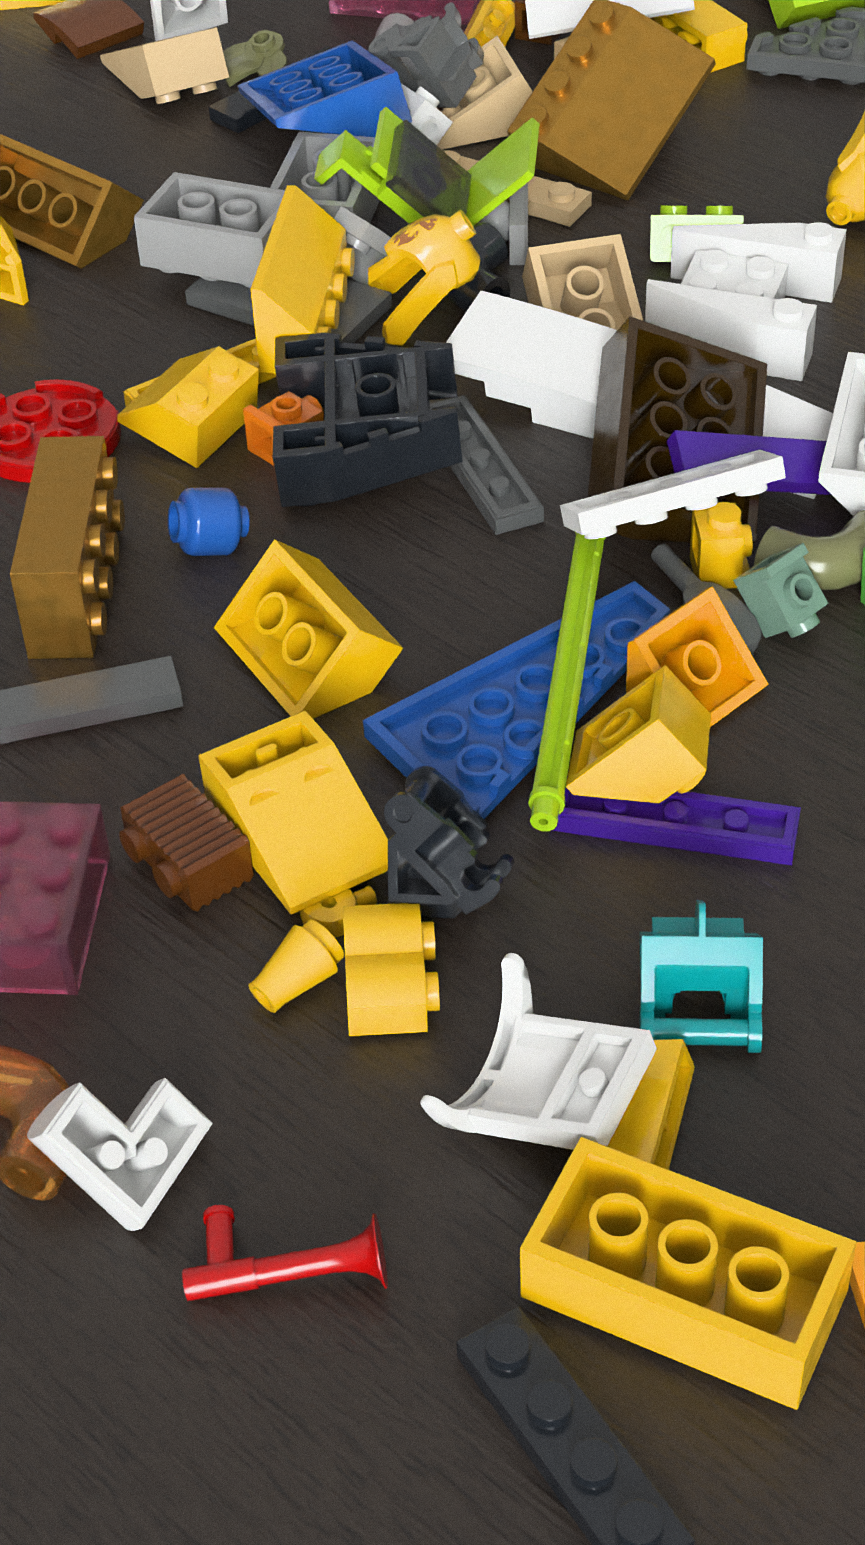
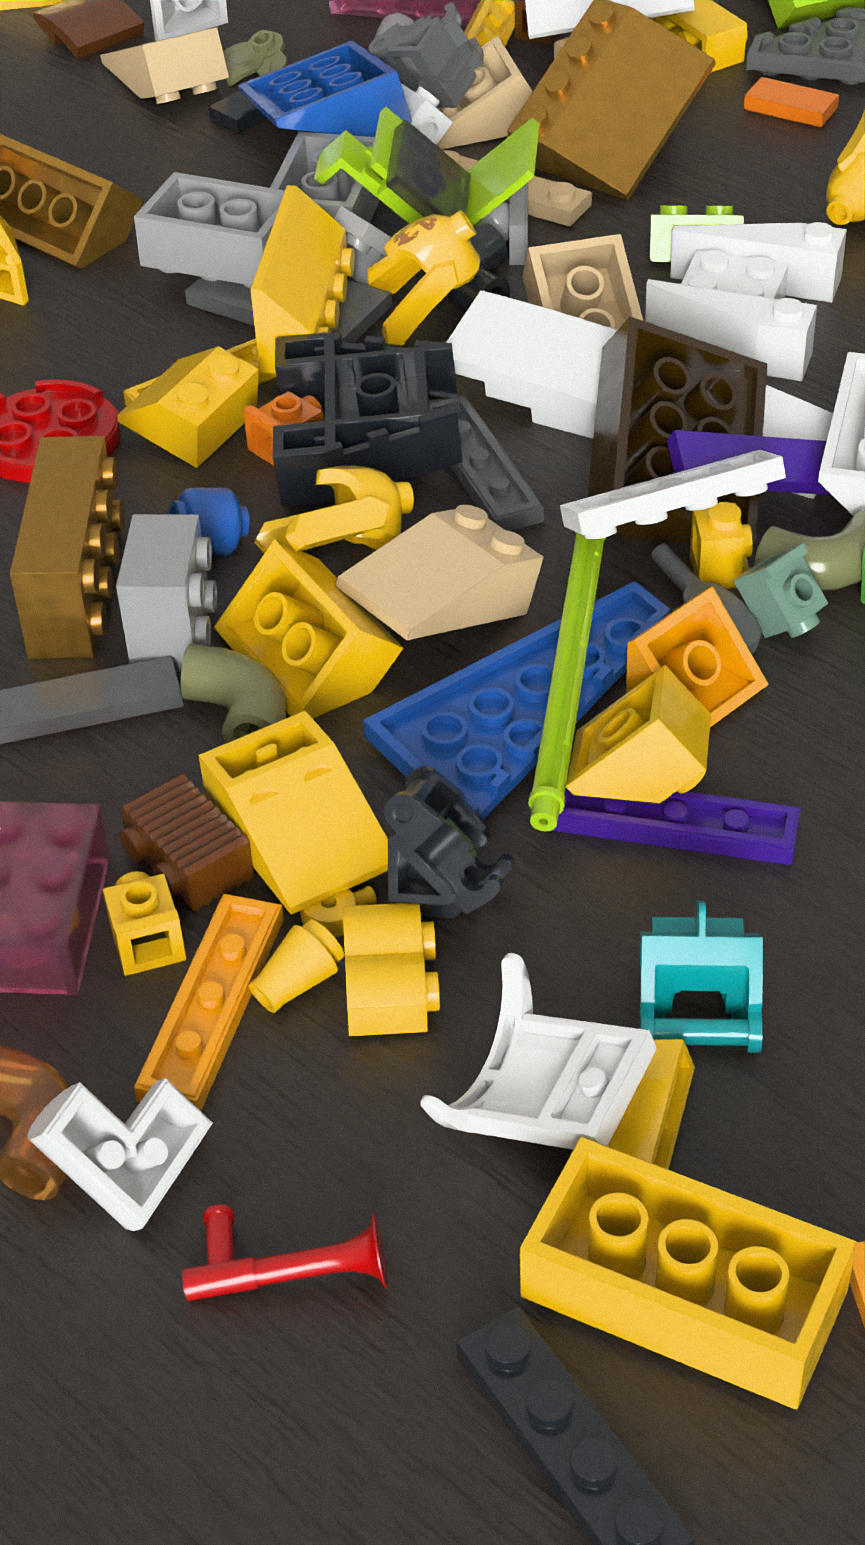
none -> yellow brick [103,872,186,976]
none -> light grey brick [116,514,218,672]
none -> light orange tile [134,894,284,1111]
none -> olive cylinder [180,644,287,743]
none -> yellow piece [254,466,414,554]
none -> tan slope [336,505,544,640]
none -> orange tile [744,77,839,127]

